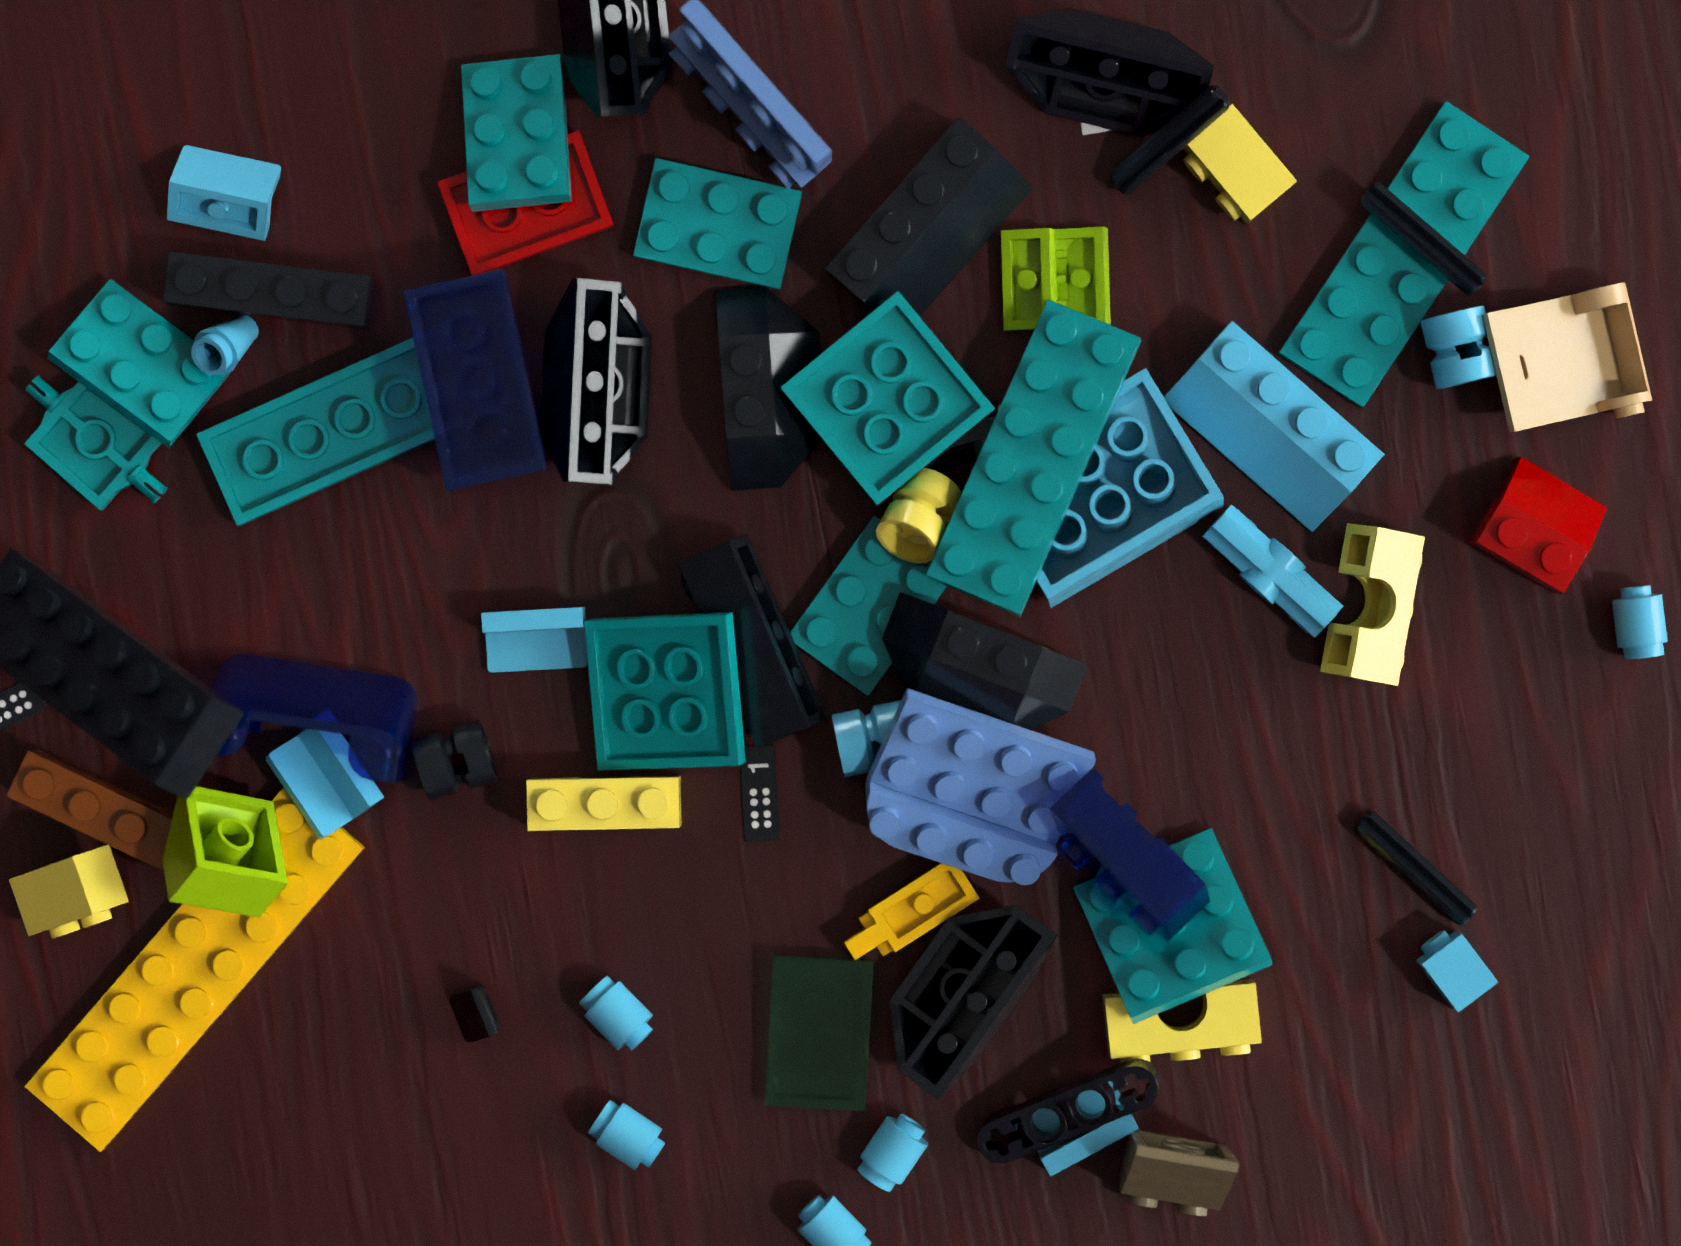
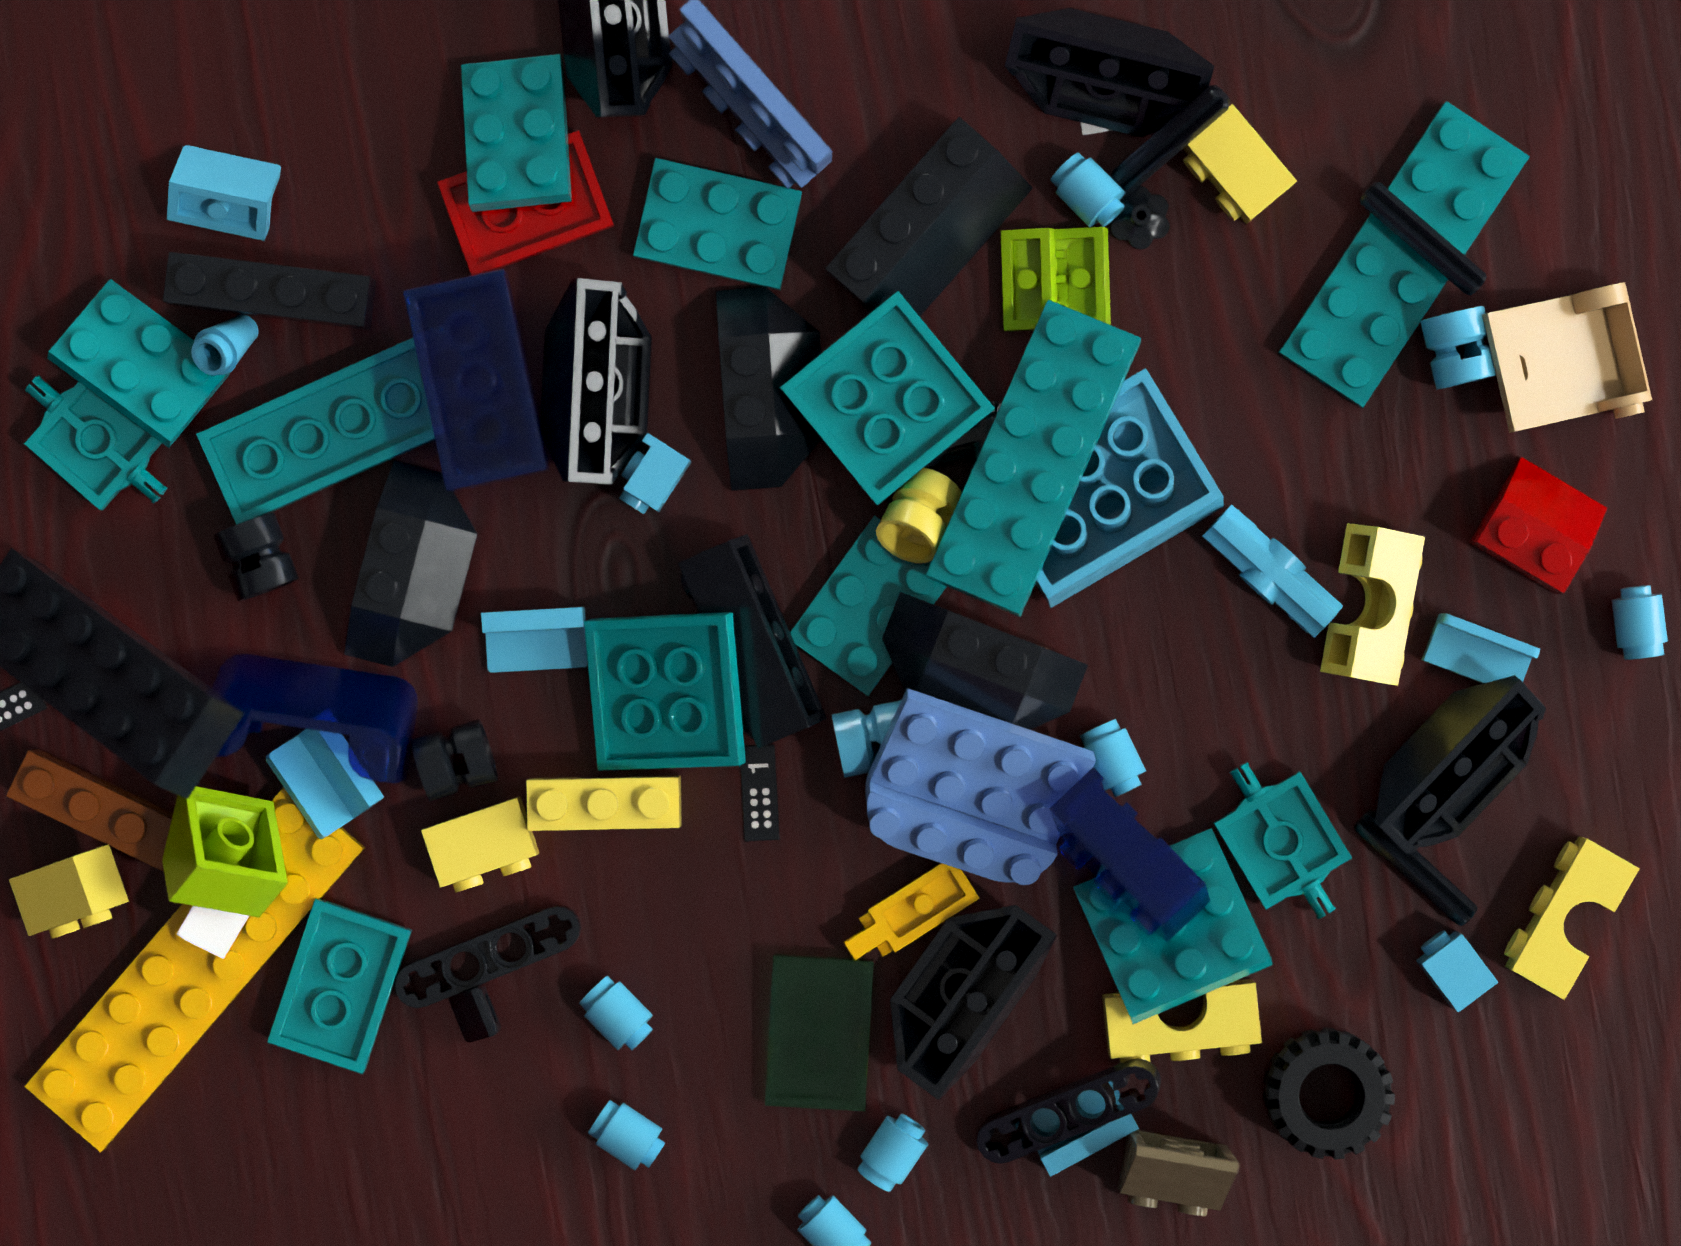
medium azure slope [1164,321,1385,532] -> none
none -> white slope [176,906,249,959]
none -> black wheel [213,513,299,601]
none -> teal plate [267,899,412,1074]
none -> black wedge [344,460,478,667]
none -> black beam [395,905,581,1008]
none -> light yellow brick [421,796,539,893]
none -> medium azure brick [619,433,691,514]
none -> medium azure brick [1050,152,1125,227]
none -> medium azure brick [1080,719,1146,797]
none -> black plant [1111,186,1170,250]
none -> teal plate [1213,762,1352,919]
none -> black tyre [1263,1028,1395,1160]
none -> black wedge [1374,675,1546,854]
none -> medium azure panel [1421,613,1541,684]
none -> light yellow arch [1504,836,1640,1000]

